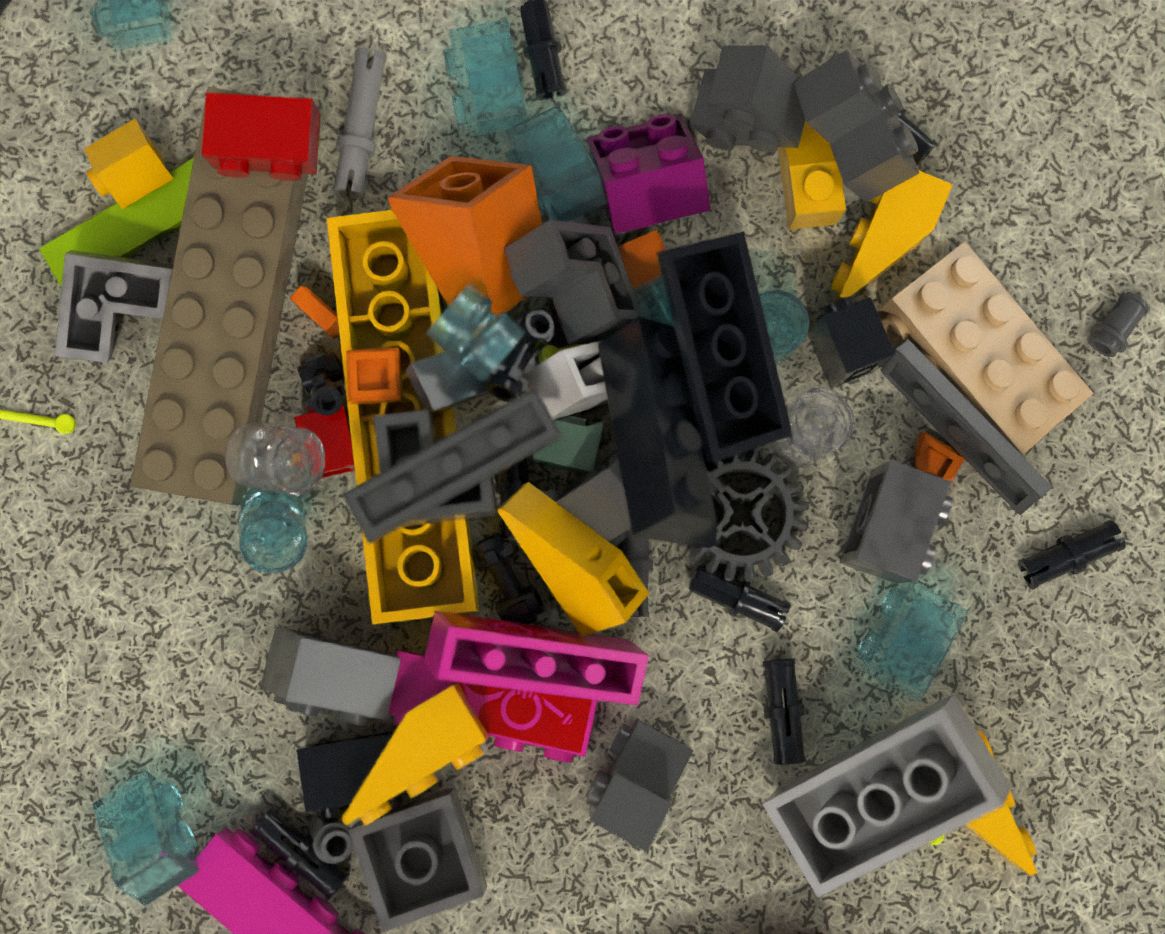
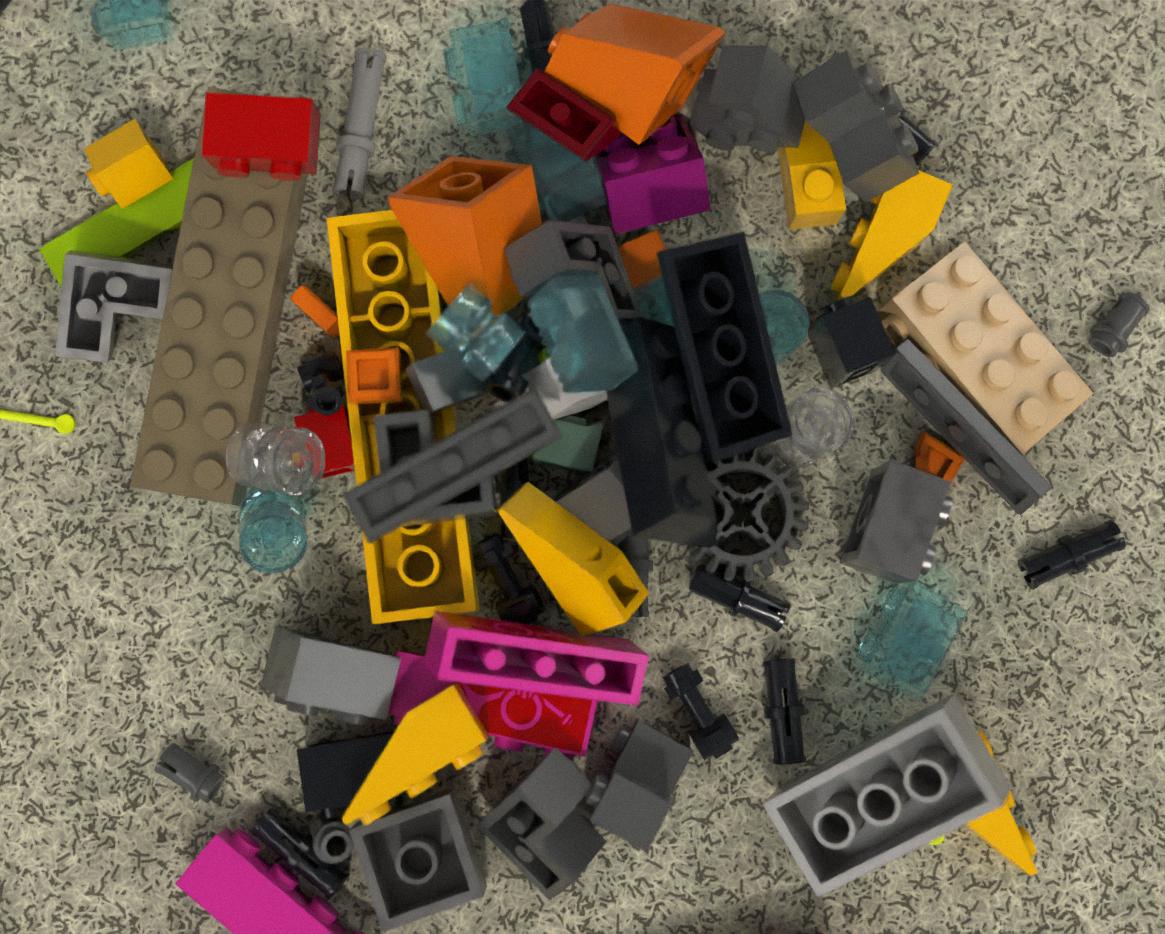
clear light blue brick [92,770,199,906] -> none
none -> dark grey pin [155,743,225,803]
none -> dark grey brick [476,747,607,900]
none -> dark red slope [506,68,620,162]
none -> clear light blue brick [527,275,638,393]
none -> orange slope [544,3,726,145]
none -> black bar [662,663,740,761]

